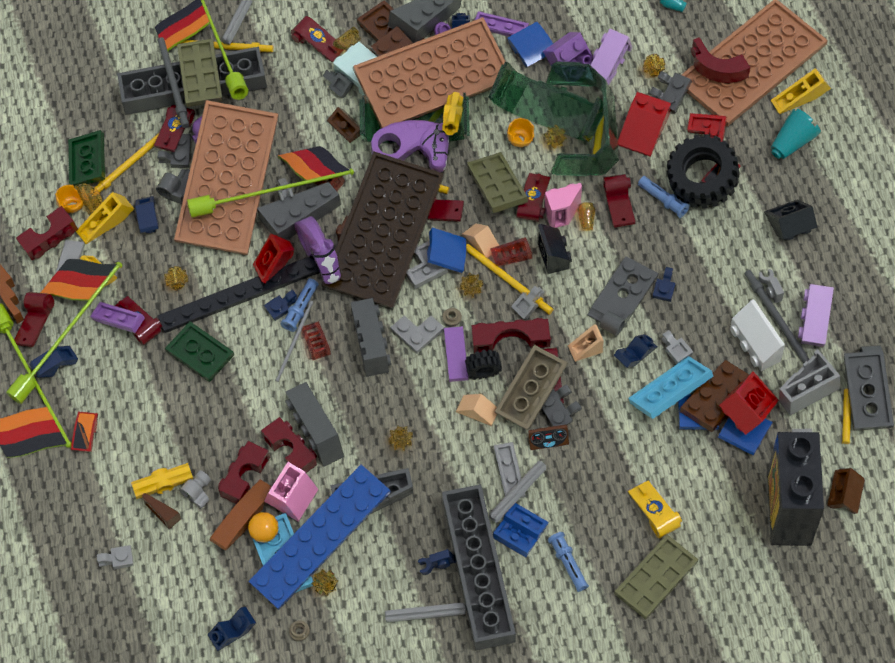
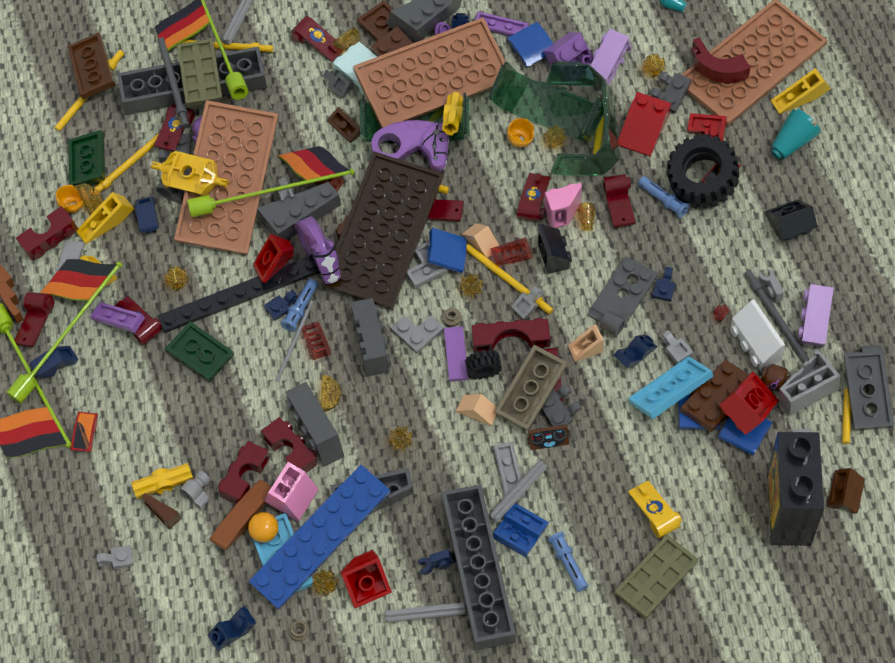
olive plate [467,152,528,213] -> none
none -> yellow bar [54,50,124,132]
none -> reddish brown plate [67,32,116,100]
none -> yellow plate [151,151,229,196]
none -> clear yellow plate [321,375,341,412]
none -> red slope [340,549,392,609]
none -> clear red plate [713,303,730,321]
none -> reddish brown head [761,364,790,392]

